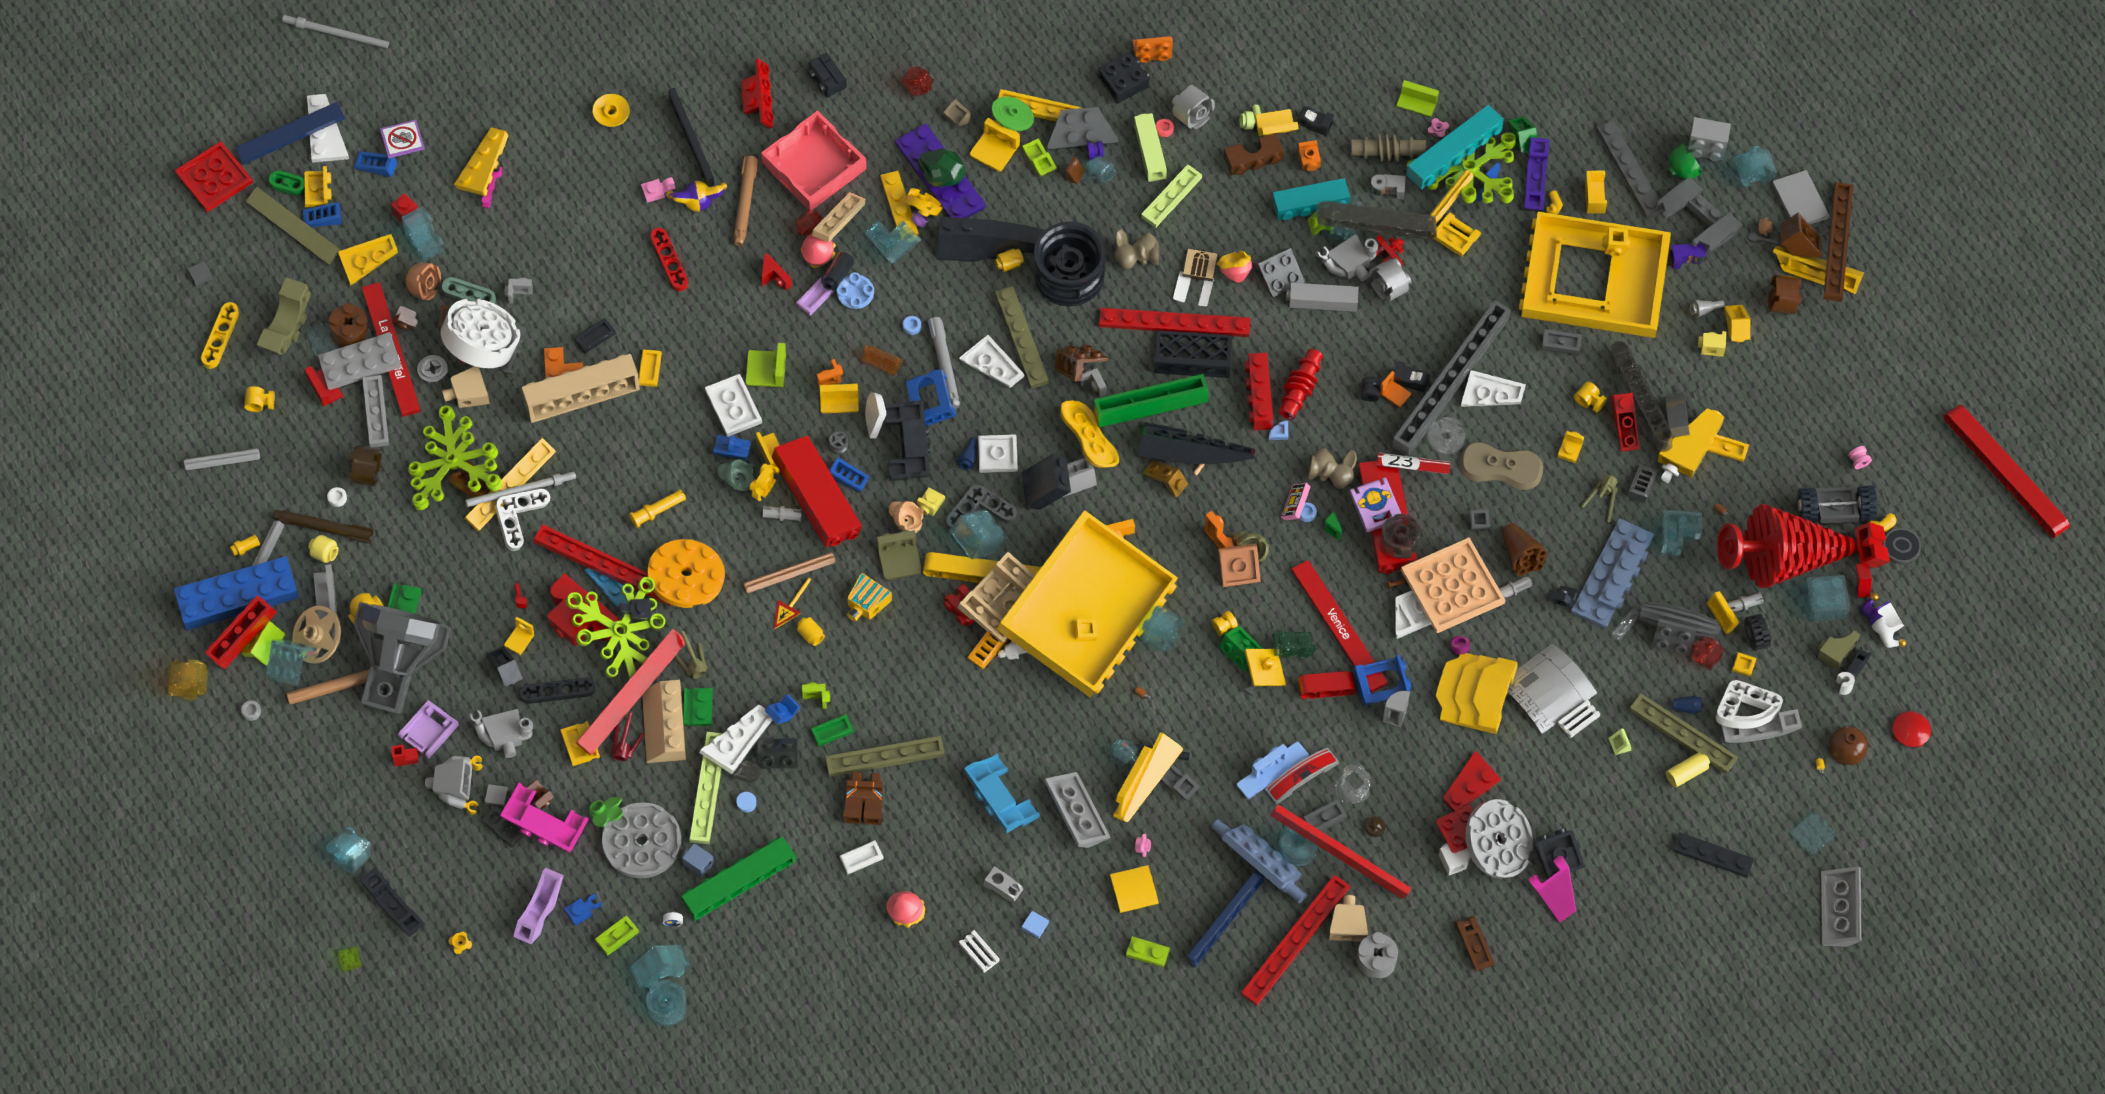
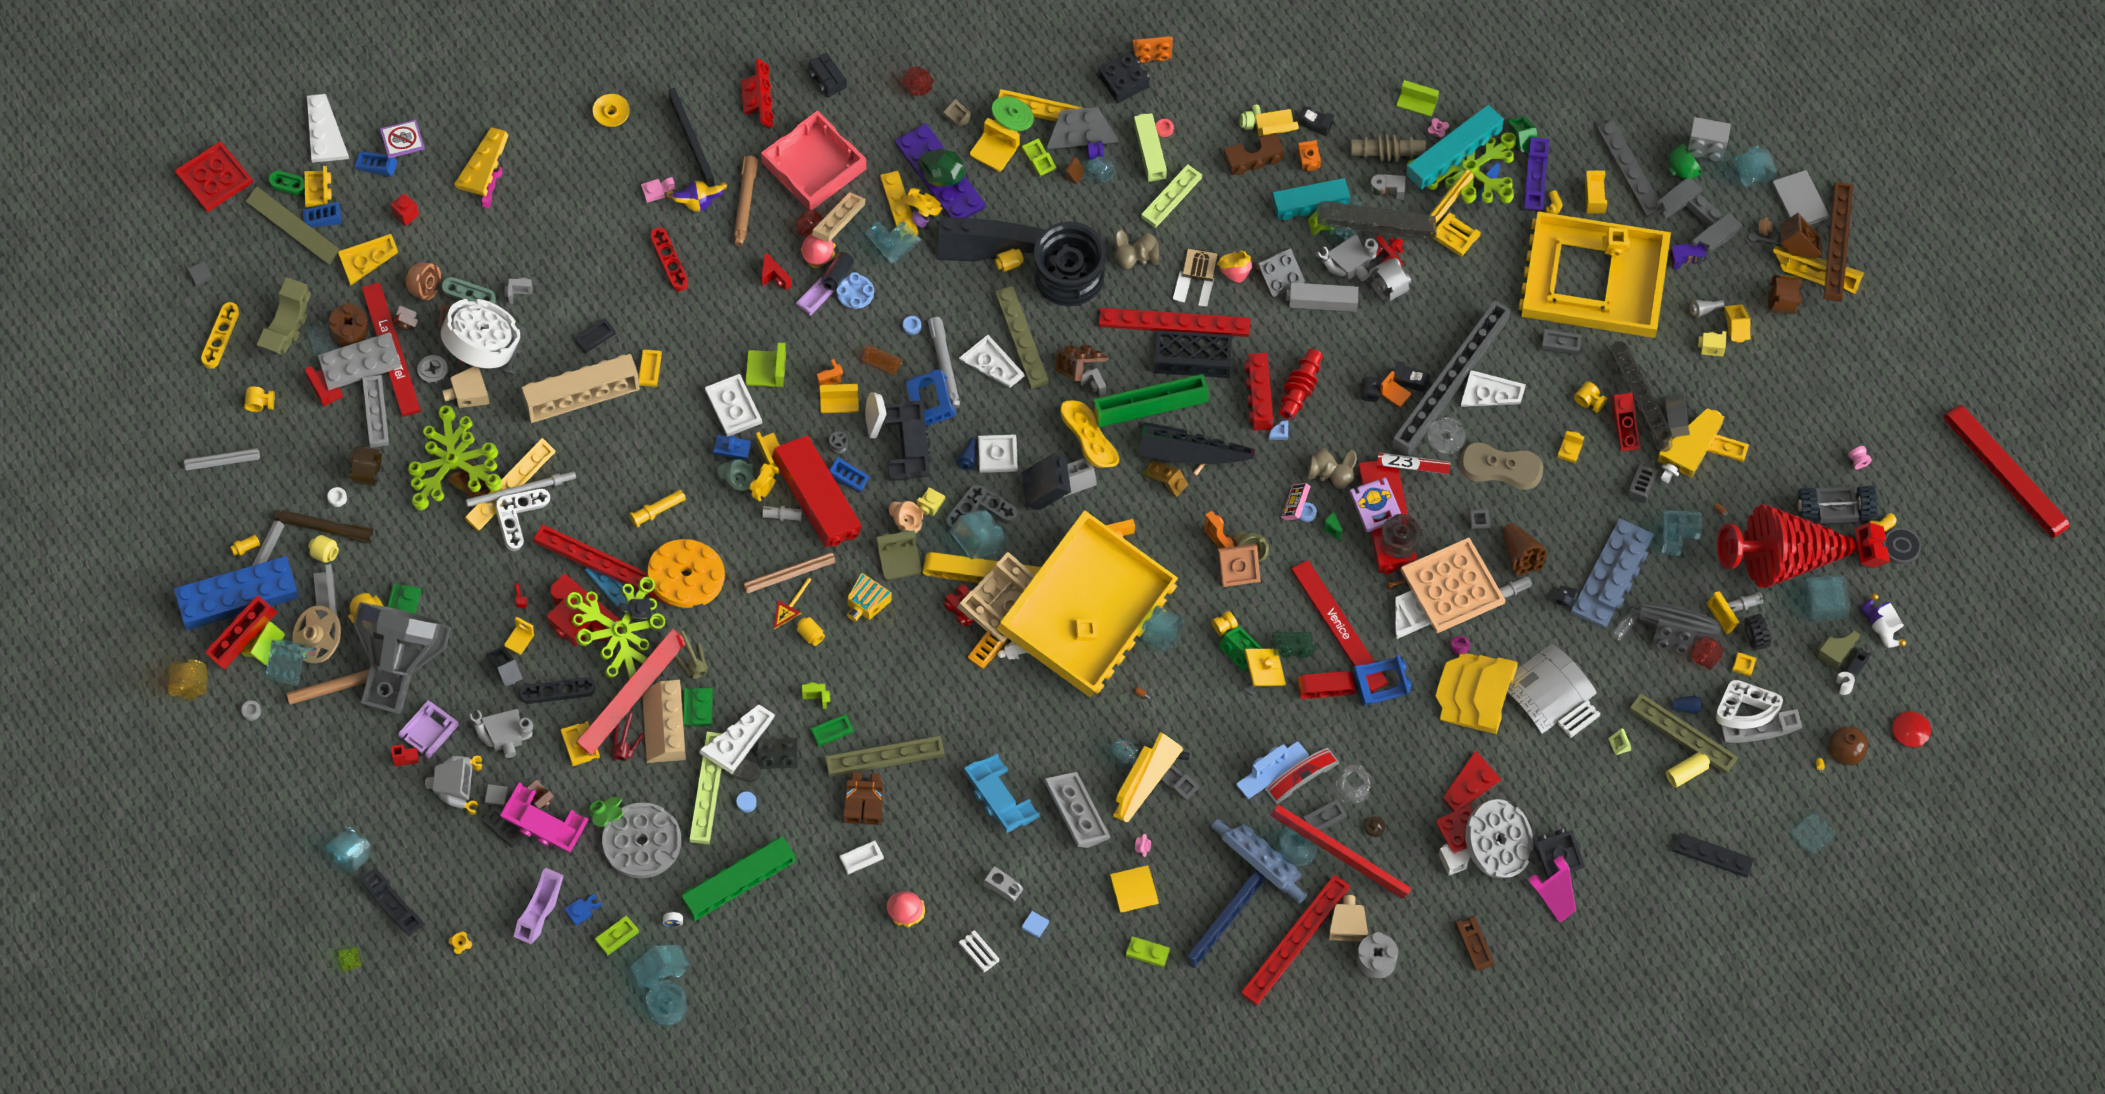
dark blue tile [236,102,345,165] -> none
light grey bar [282,15,389,49] -> none
clear light blue brick [401,207,444,262] -> none
orange plate [544,347,583,378] -> none
sand blue brick [682,843,714,878] -> none
blue bracket [765,694,800,724] -> none
light grey brick [1172,85,1215,129] -> none
light grey brick [1383,691,1410,727] -> none
olive plant [1581,475,1618,523] -> none
light grey slope [1821,867,1861,947] -> none
red piece [1855,564,1872,598] -> none

